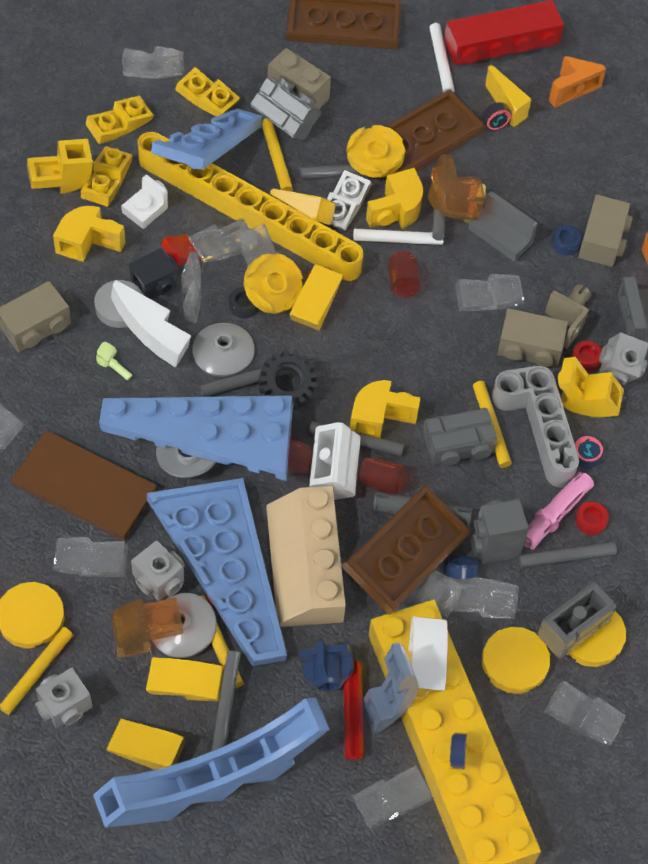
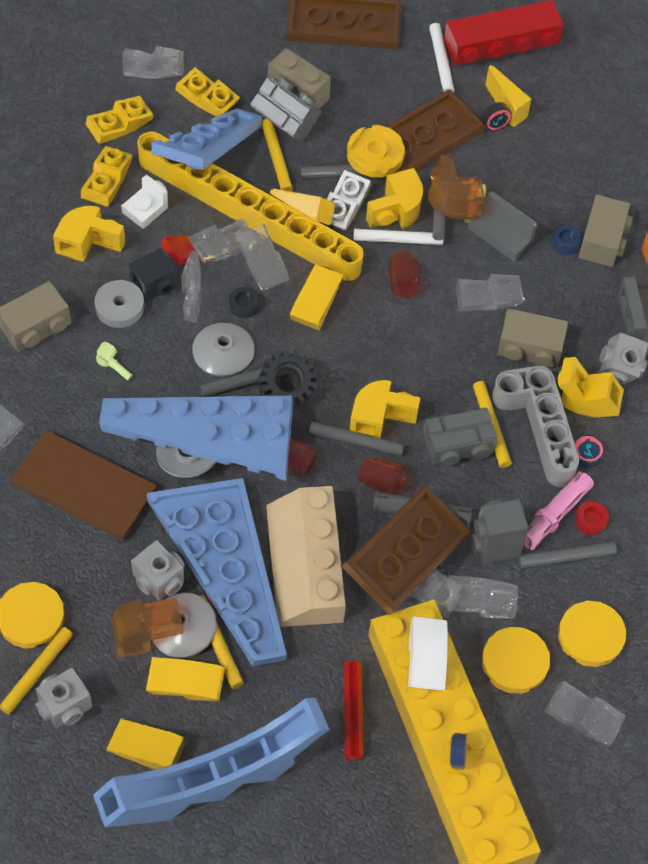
yellow brick [27,139,93,194] -> none
clear slope [53,537,128,577] -> none
white slope [111,280,191,367] -> none
dark grey bar [211,651,241,752] -> none
yellow tile [244,253,303,314] -> none
dark blue piece [299,641,355,691] -> none
white brick [309,422,361,500] -> none
clear slope [352,765,434,829] -> none
sand blue slope [363,643,419,734] -> none
dark blue tile [445,556,478,579] -> none
dark grey brick [538,582,616,659] -> none
dark tan bracket [545,285,591,349] -> none
orange slope [549,56,606,108] -> none
red tile [571,341,602,373] -> none

